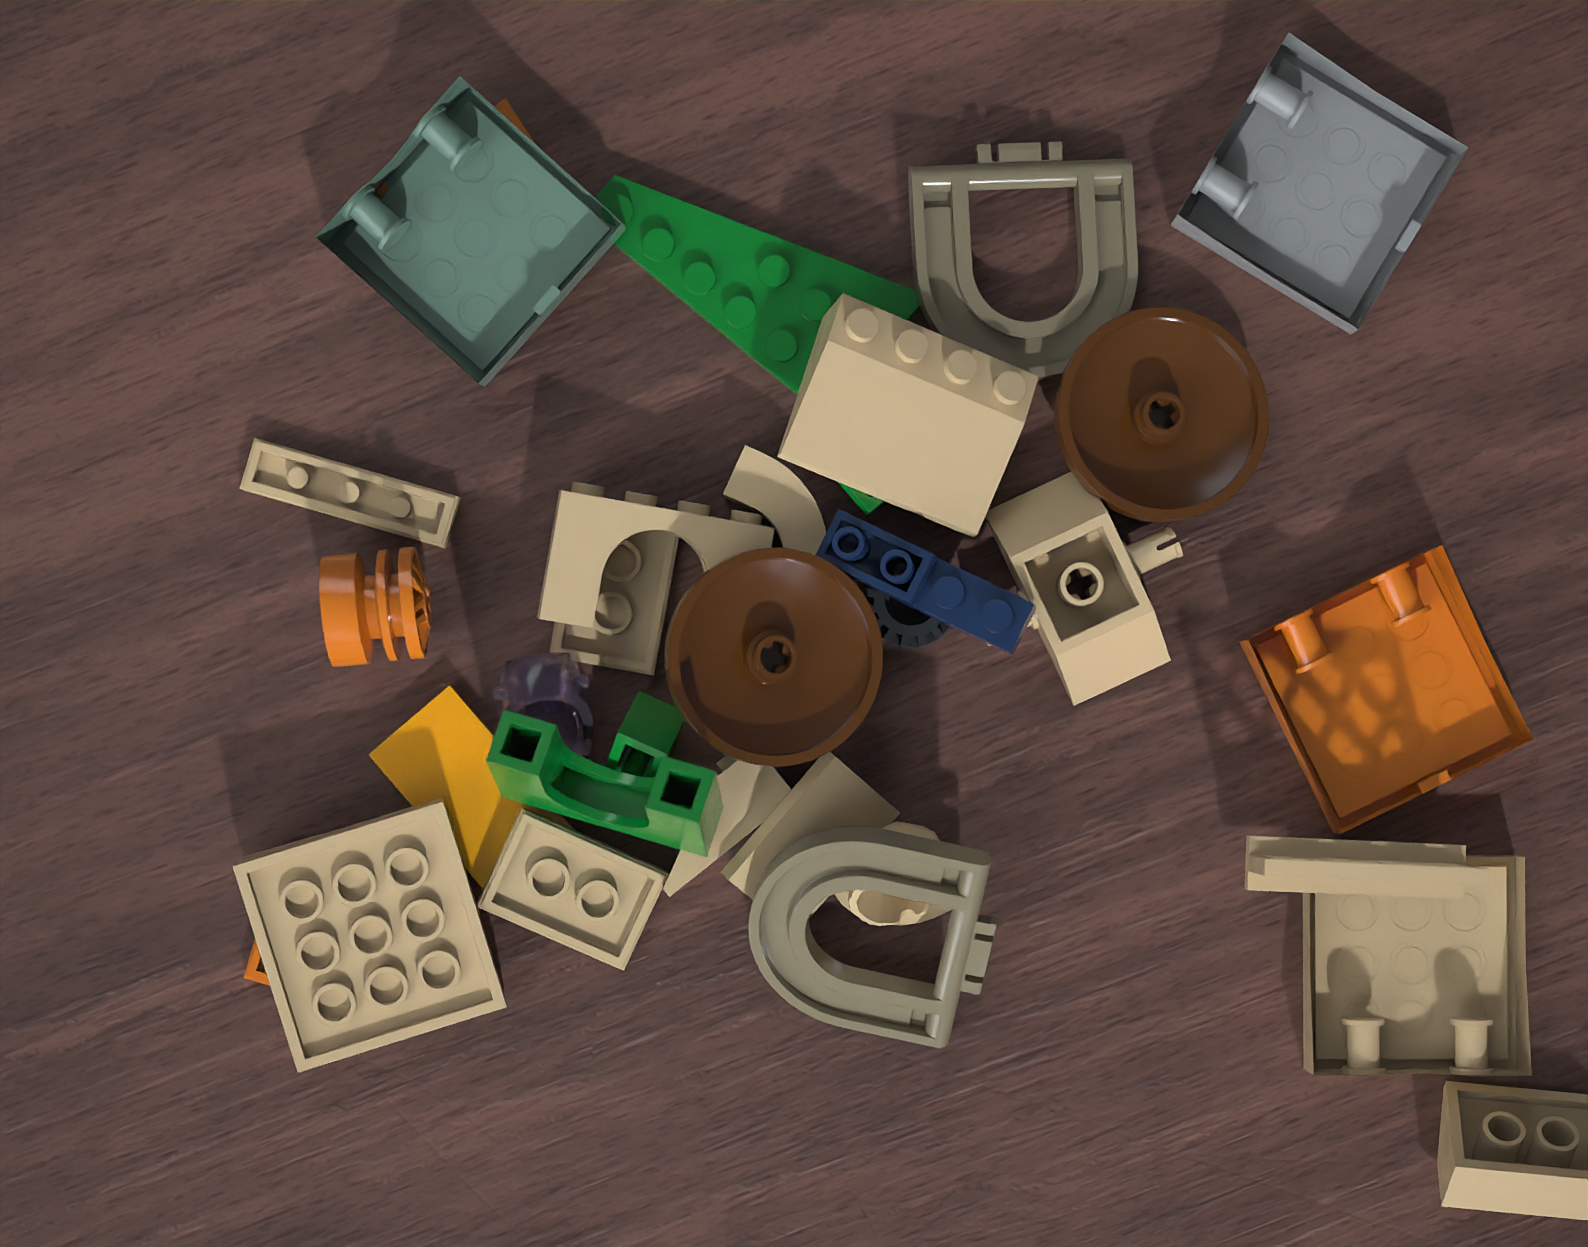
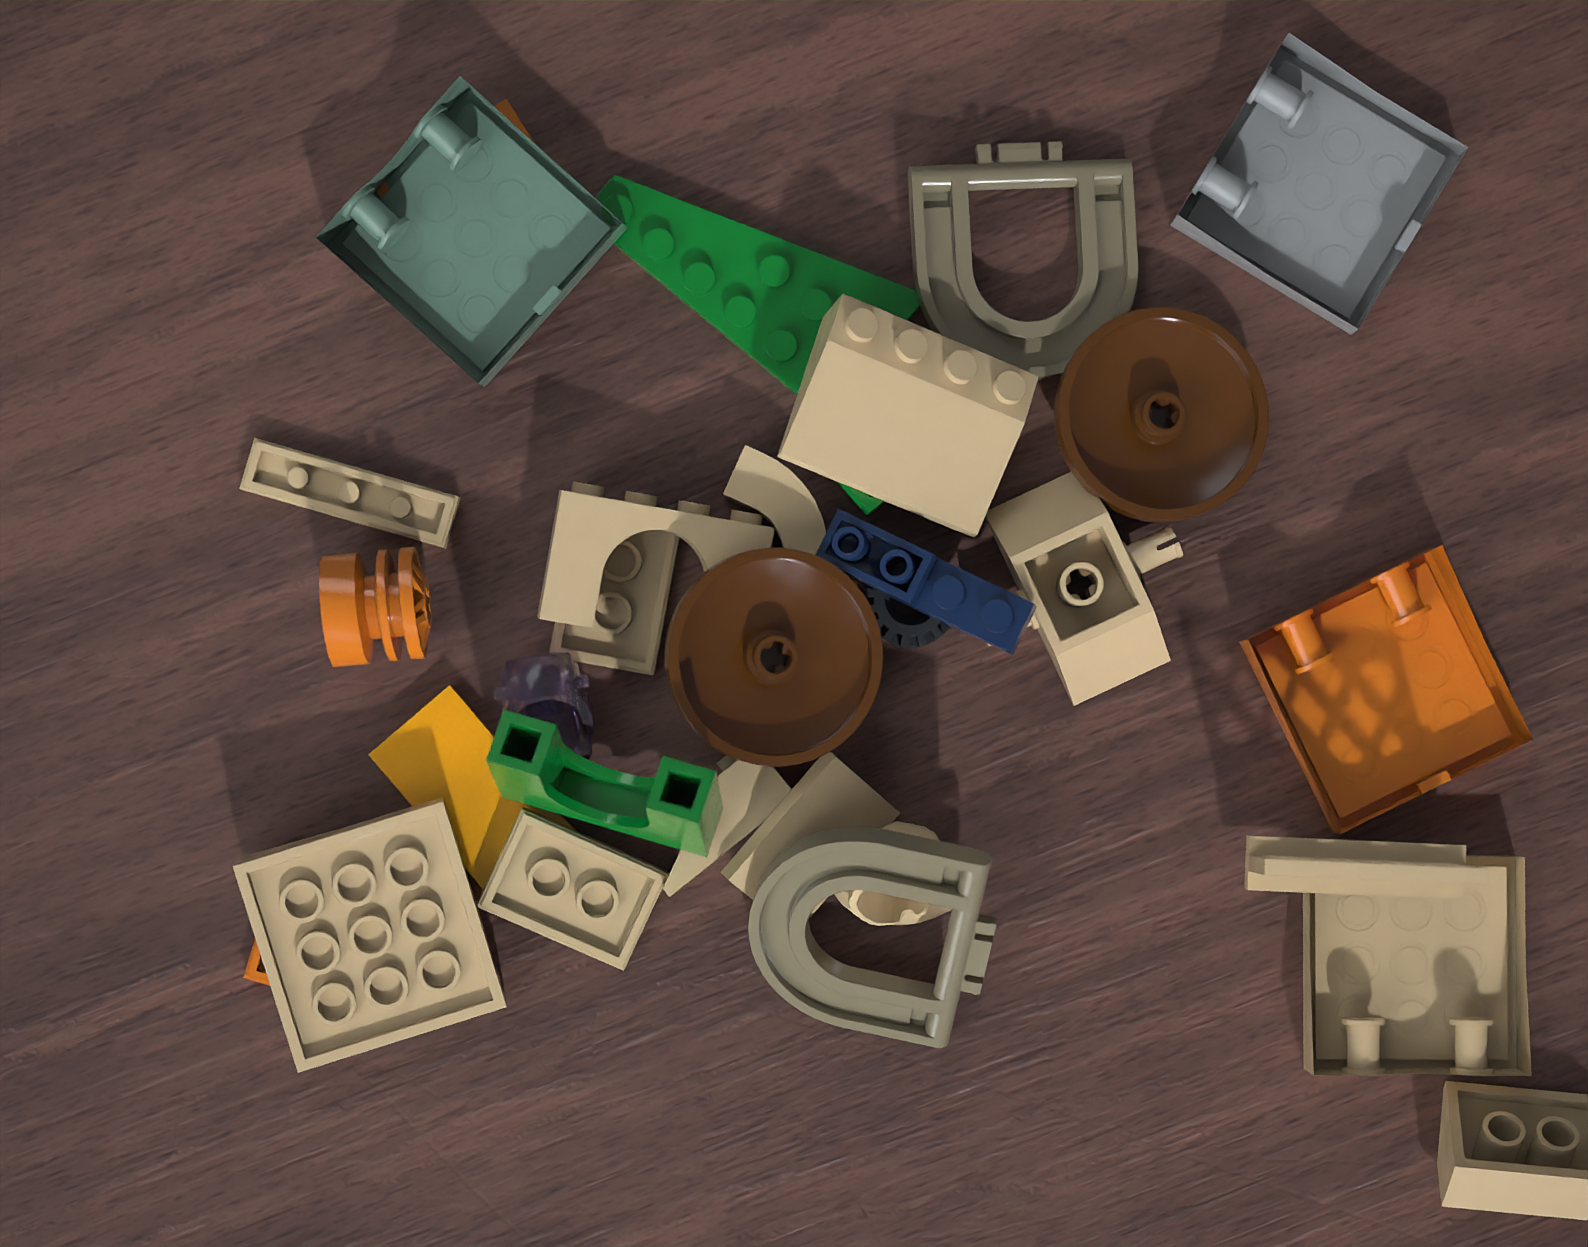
green slope [605,691,685,778] -> none

